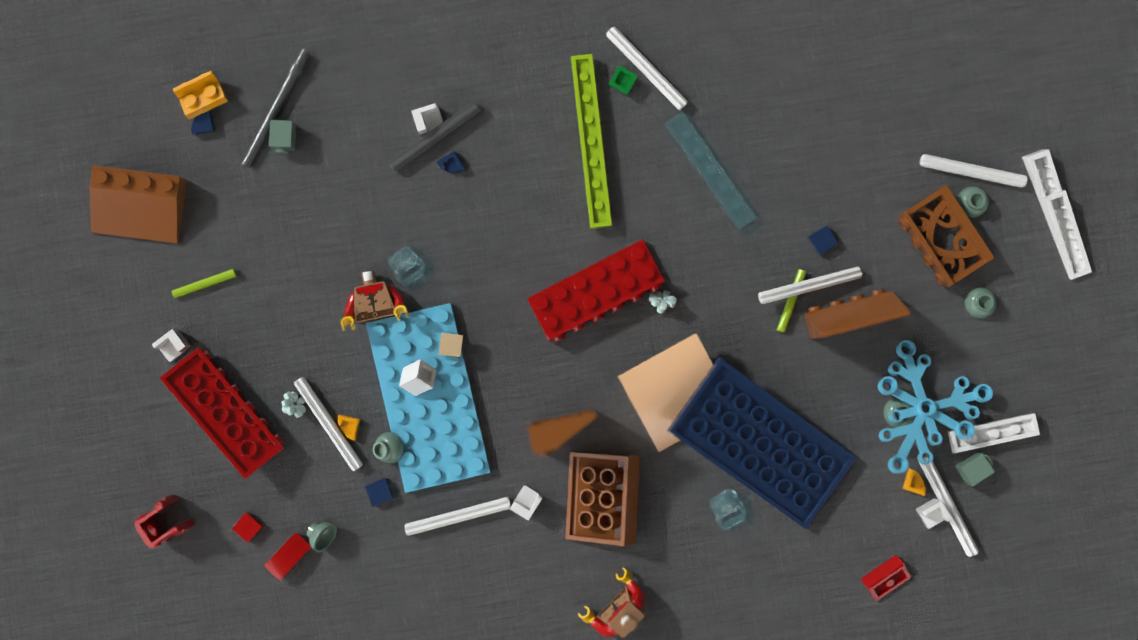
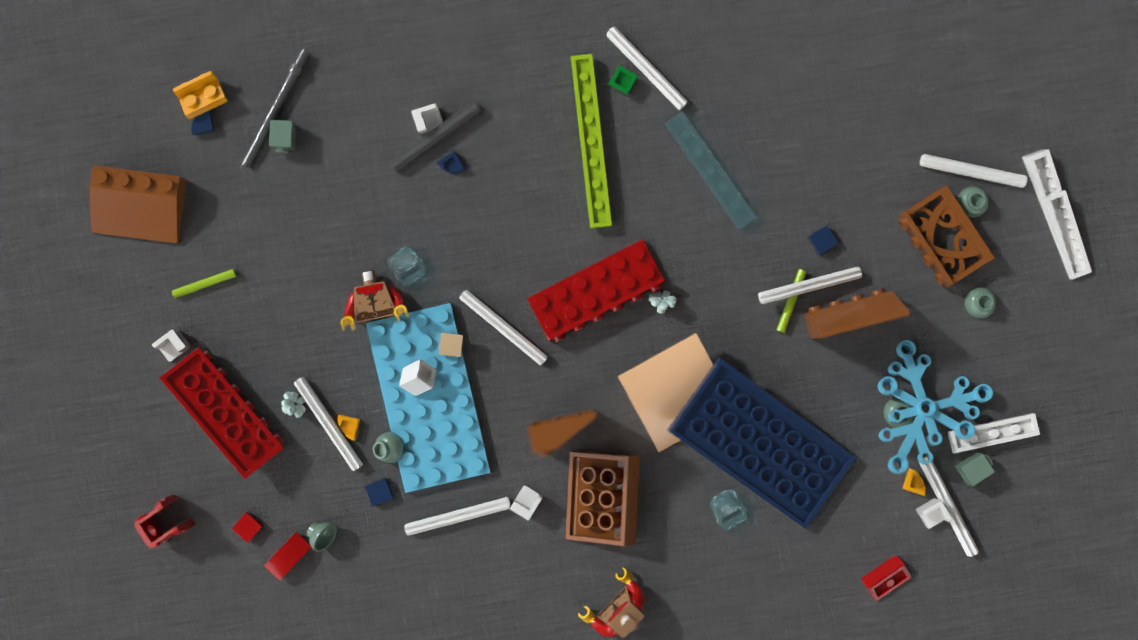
none -> white axle [459,290,548,365]

